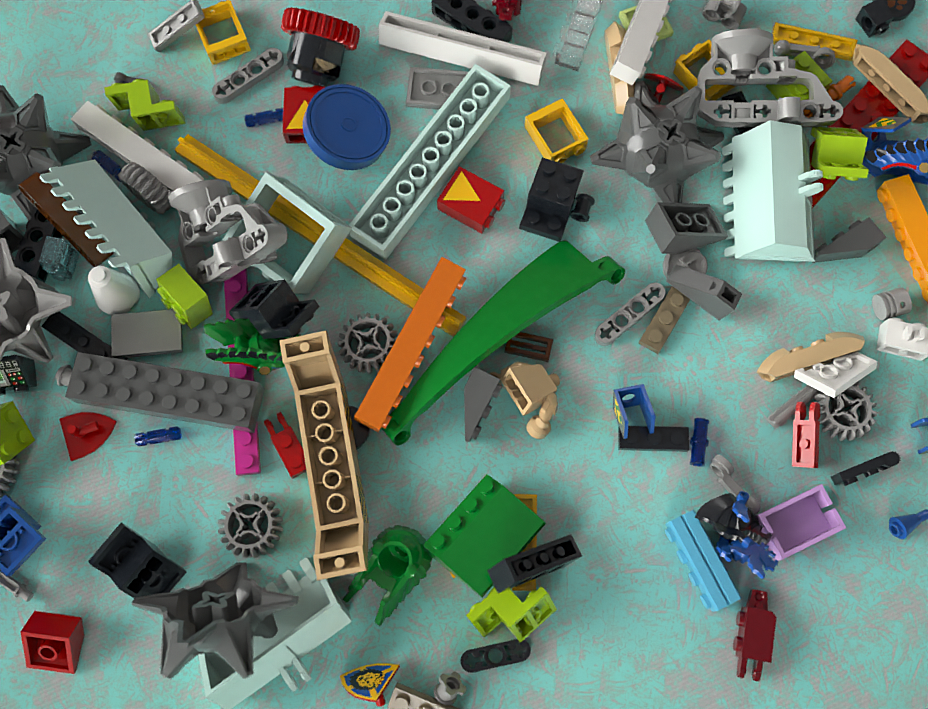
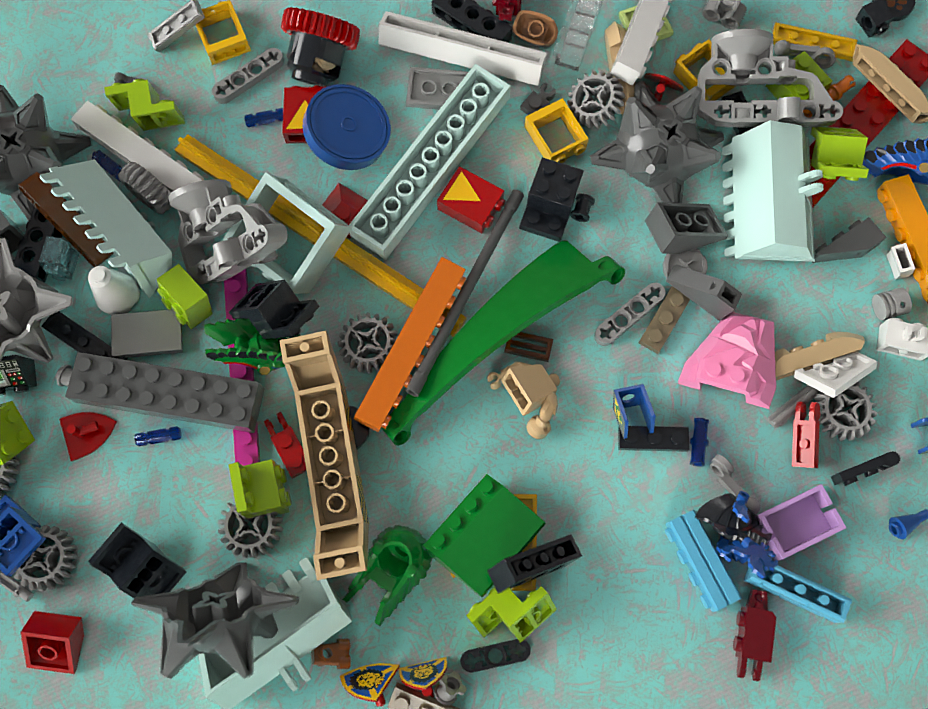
dark grey slope [464,367,503,442] -> none
piece [861,117,914,151] -> none
none -> light grey gear [14,525,79,591]
none -> lime bracket [228,459,292,518]
none -> dark orange plate [311,638,351,669]
none -> red slope [322,183,368,239]
none -> shield [399,657,447,698]
none -> dark grey piece [406,190,524,397]
none -> medium nougat piece [513,10,558,47]
none -> dark grey plate [520,83,556,115]
none -> light grey gear [567,70,625,128]
none -> bright pink wedge [678,312,776,409]
none -> medium azure brick [743,565,852,623]
none -> white piece [886,243,915,280]

